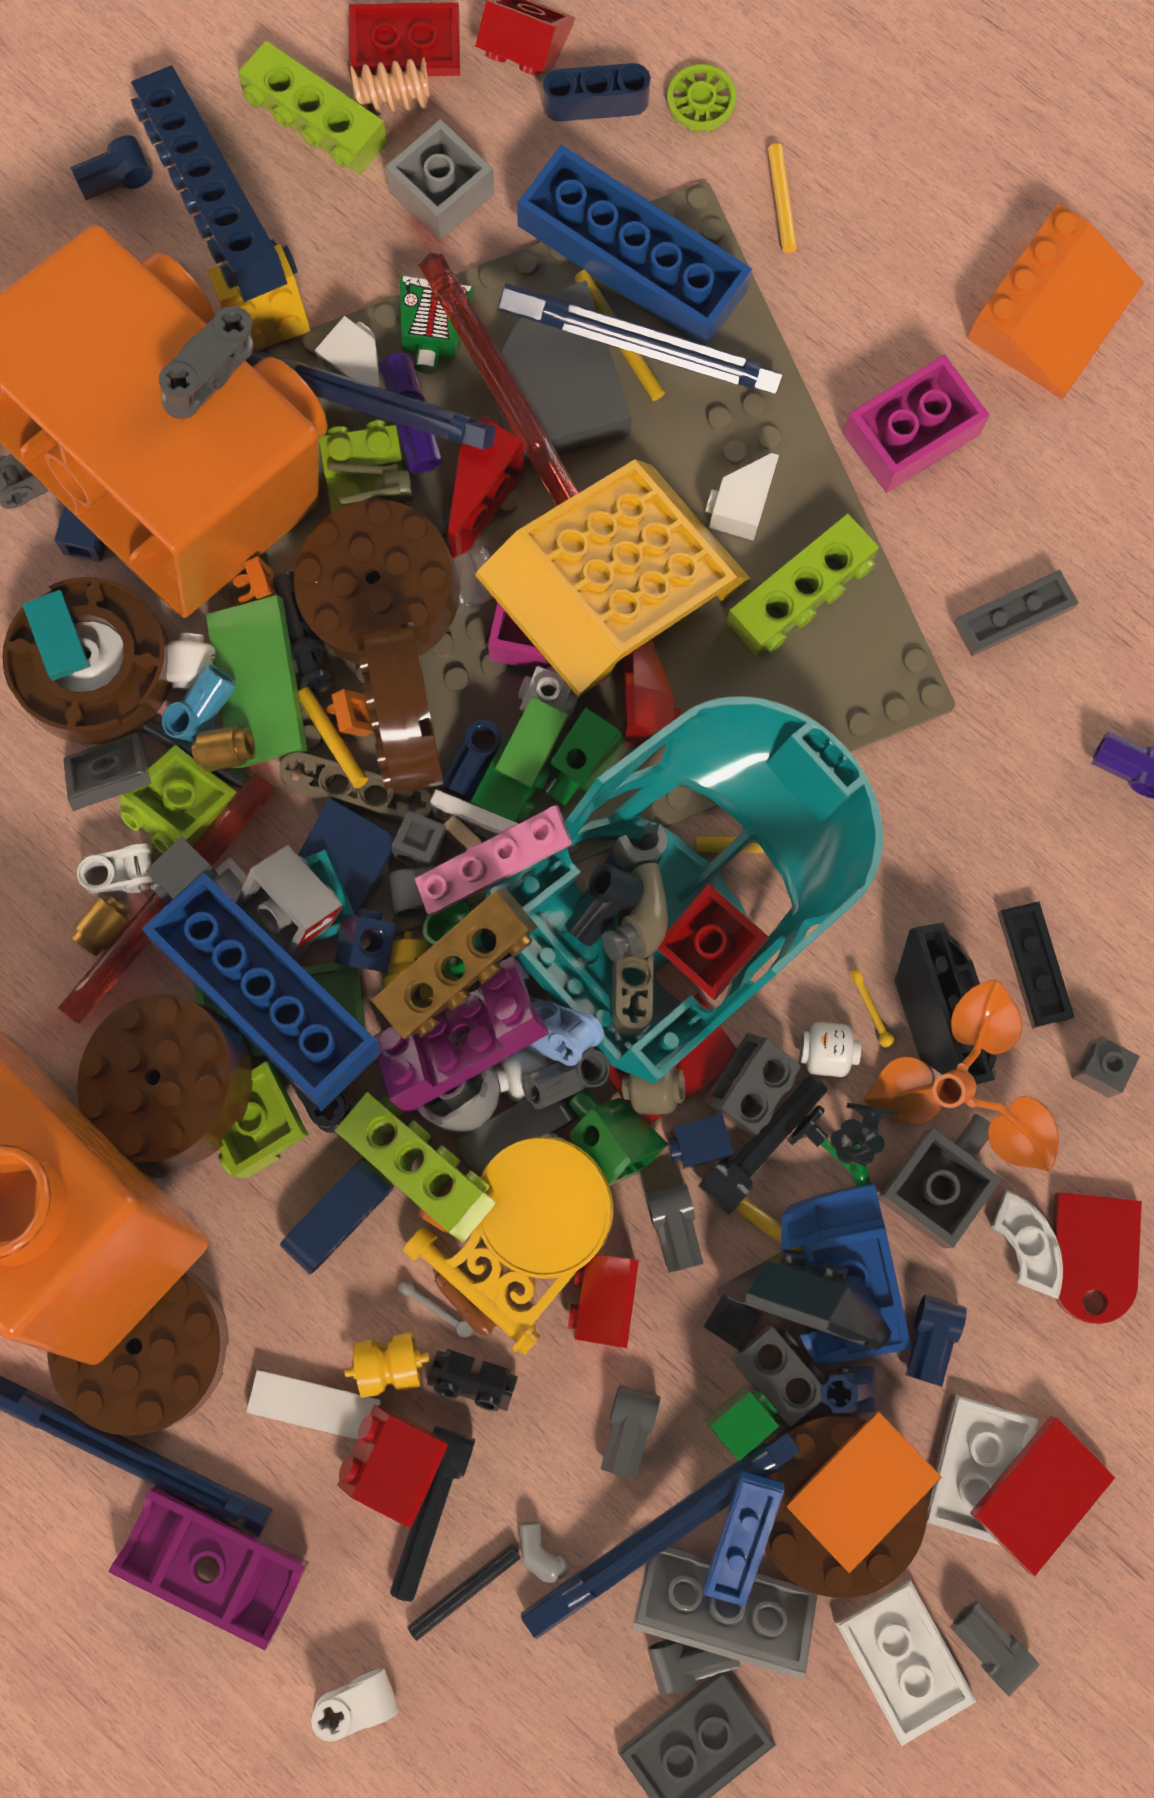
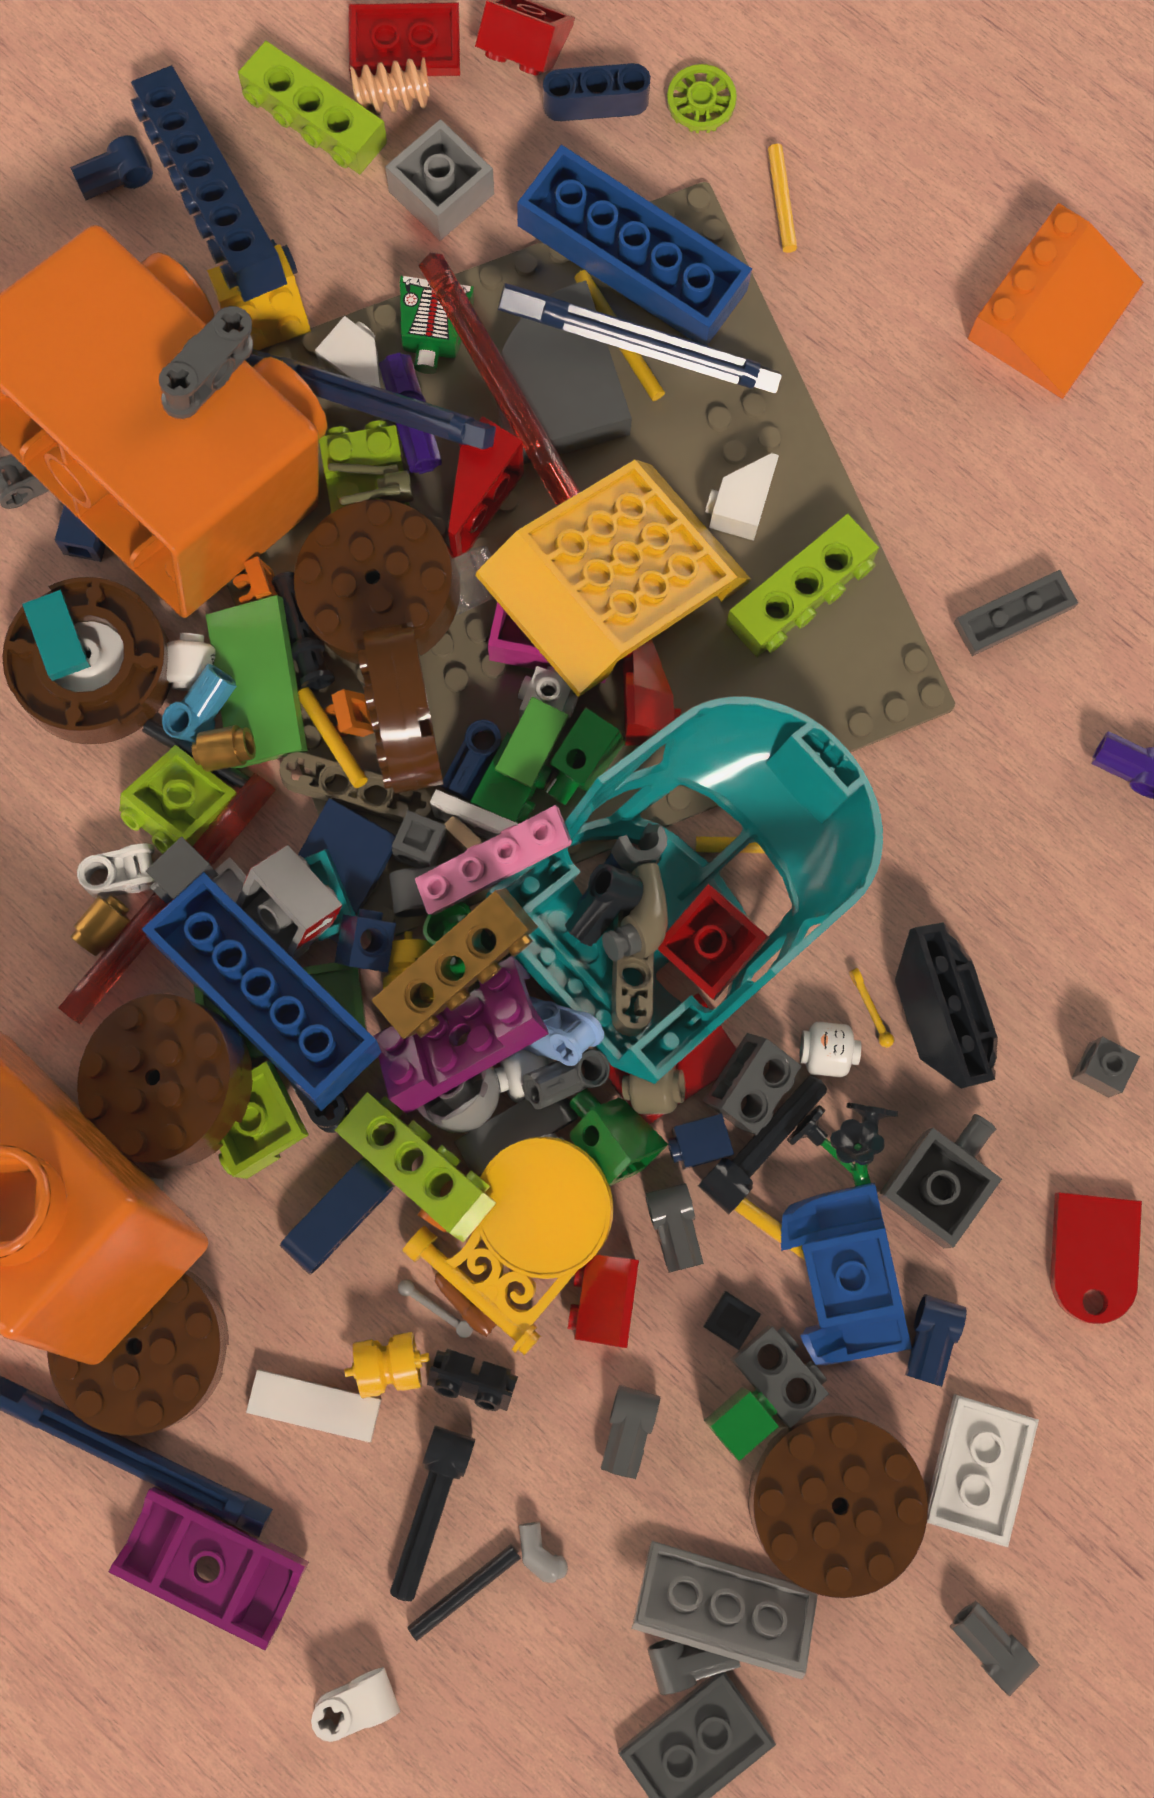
dark grey tile [63,732,151,811] -> none
red slope [337,1404,449,1528] -> none
dark blue piece [521,1430,801,1639] -> none
blue tile [703,1471,785,1607] -> none
black wedge [717,1250,892,1351] -> none
orange tile [785,1411,942,1574] -> none
dark blue piece [820,1366,878,1413] -> none
white tile [834,1579,977,1746] -> none
dark pink brick [842,354,990,493] -> none
orange plant [864,979,1059,1171] -> none
red tile [970,1416,1115,1576] -> none
white tile [991,1189,1063,1299] -> none
black tile [998,901,1074,1029] -> none

